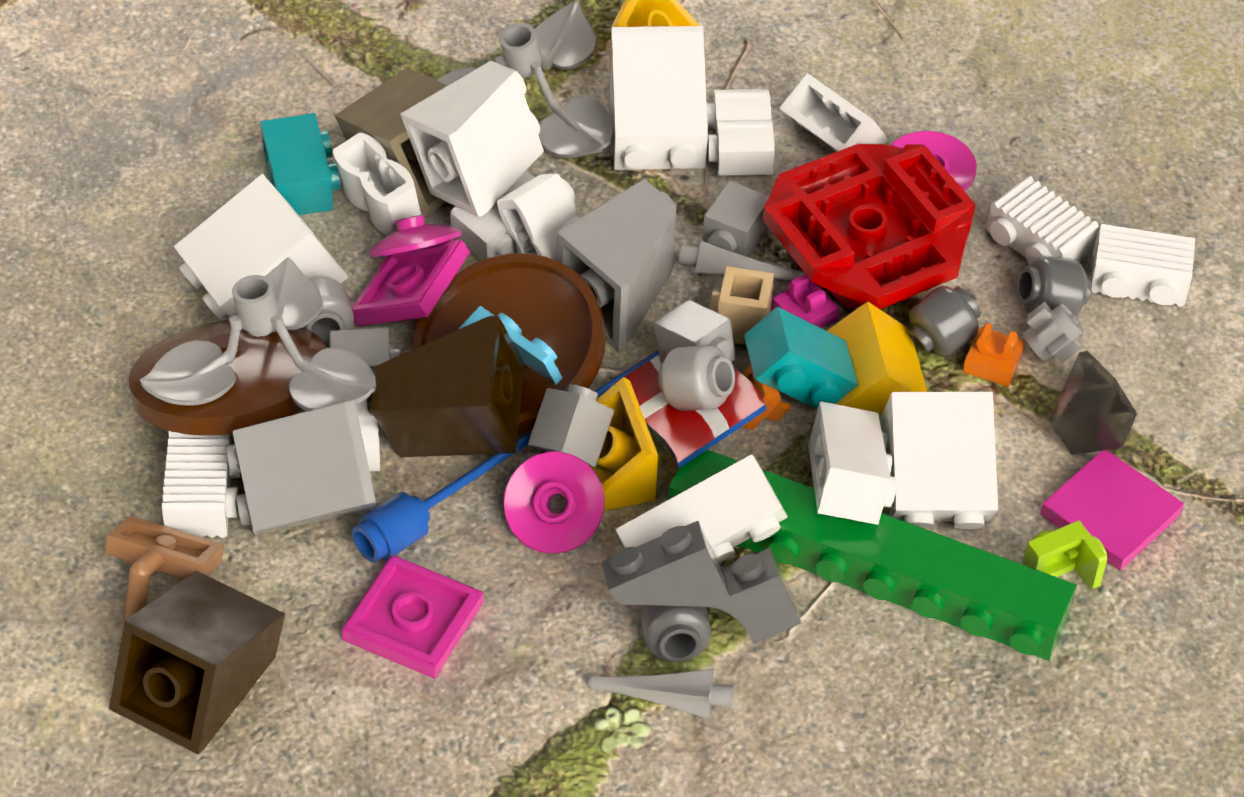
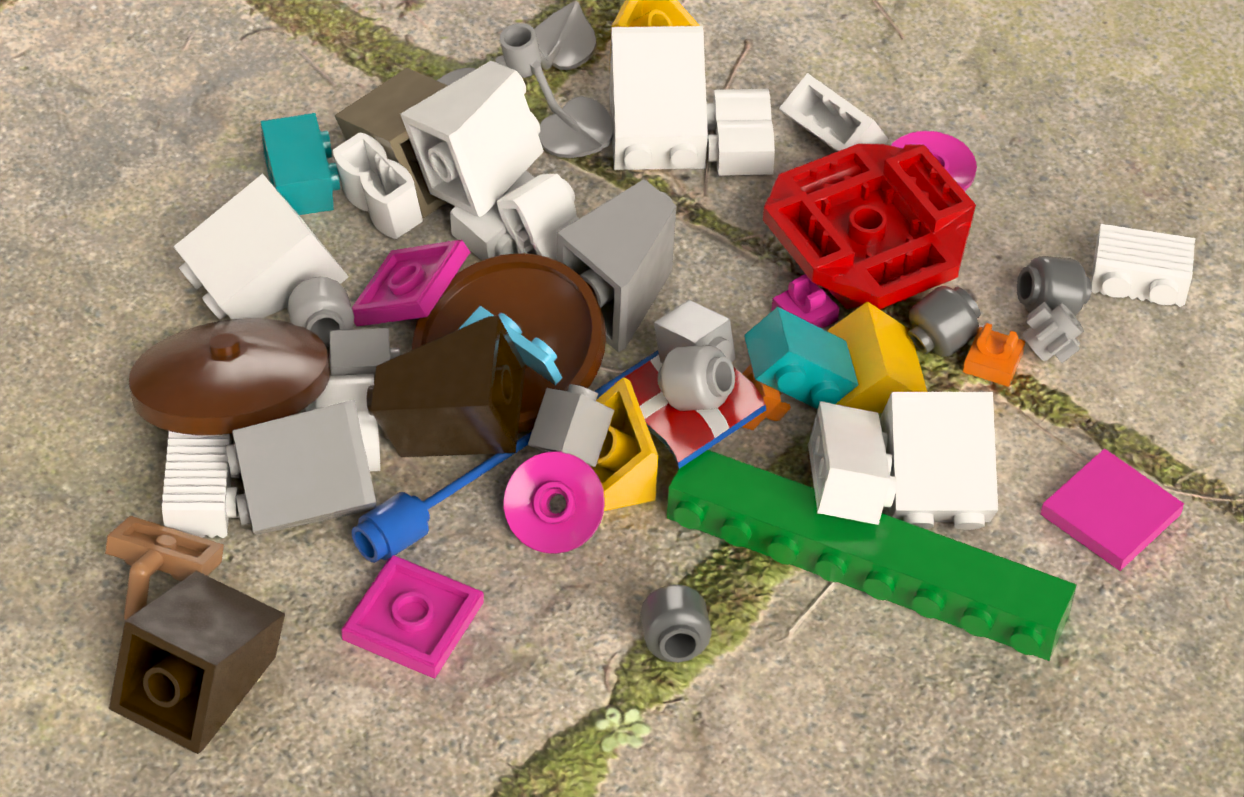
light grey plant [140,257,376,411] -> none
dark pink dish [368,214,462,257] -> none
light grey piece [588,669,734,720] -> none
arch [602,520,801,644] -> none
white brick [615,454,788,564] -> none
light grey piece [679,241,805,281] -> none
light grey brick [702,180,770,257] -> none
tan brick [710,266,774,345] -> none
white brick [986,176,1099,264] -> none
lime bracket [1023,520,1107,589] -> none
clear smoke slope [1049,351,1137,455] -> none

